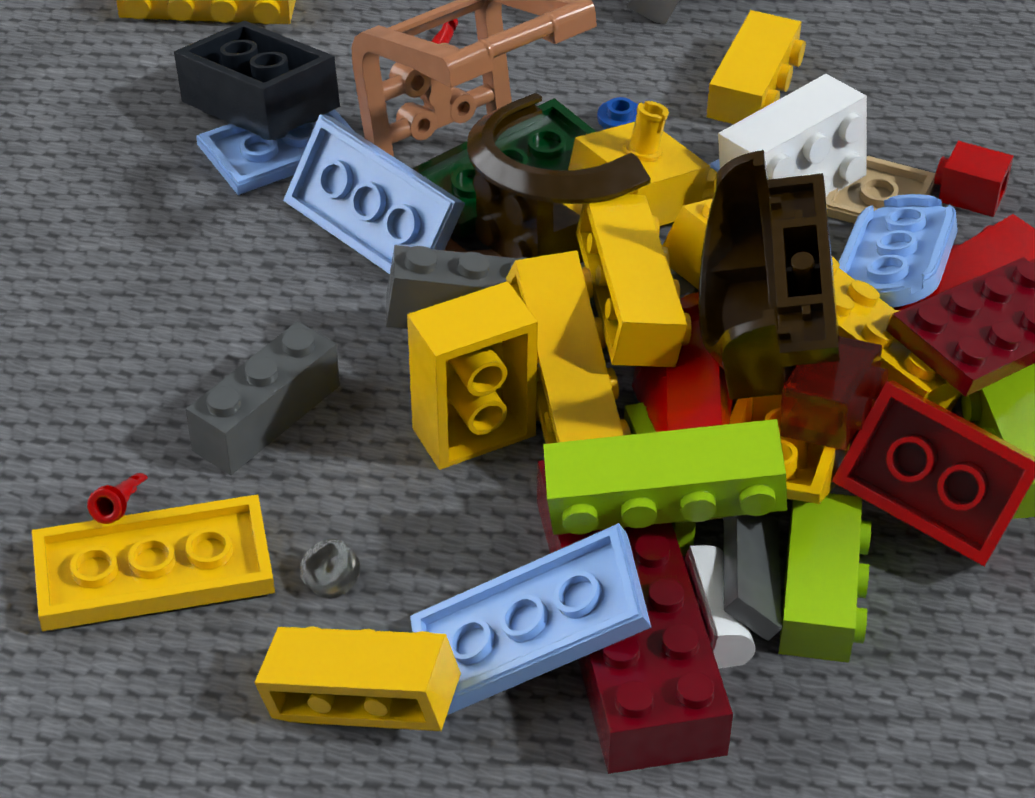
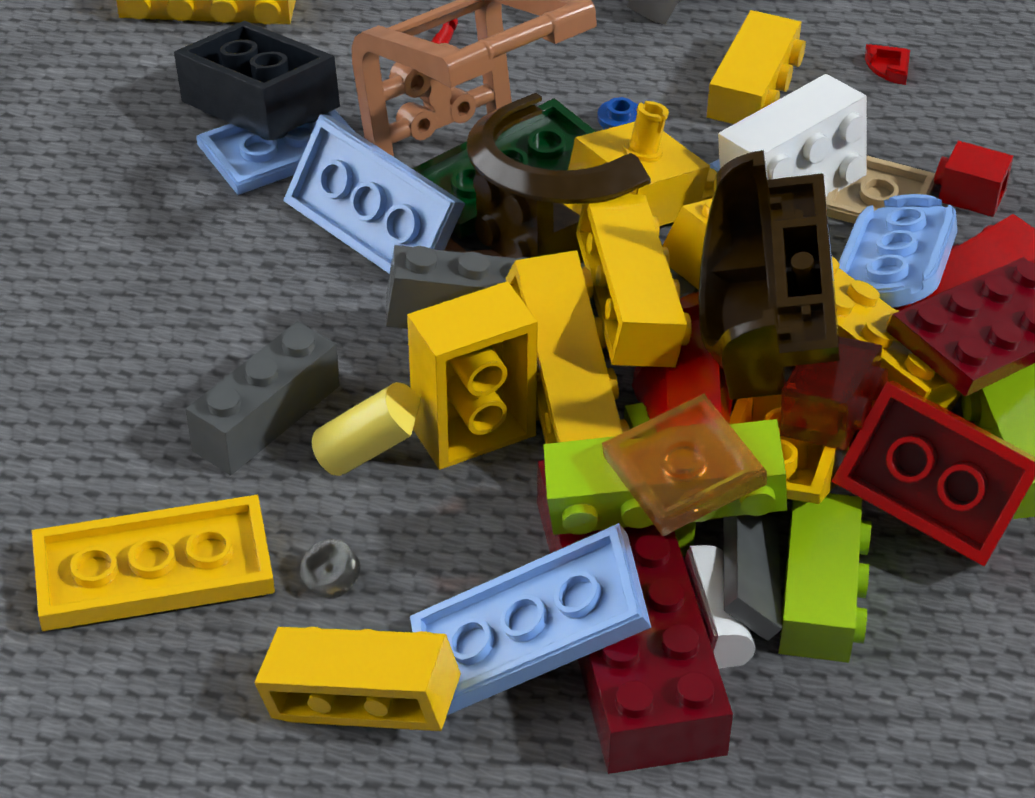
red piece [87,473,148,524] -> none
none -> light yellow brick [312,382,421,476]
none -> clear orange tile [602,394,767,536]
none -> red tile [865,44,910,85]

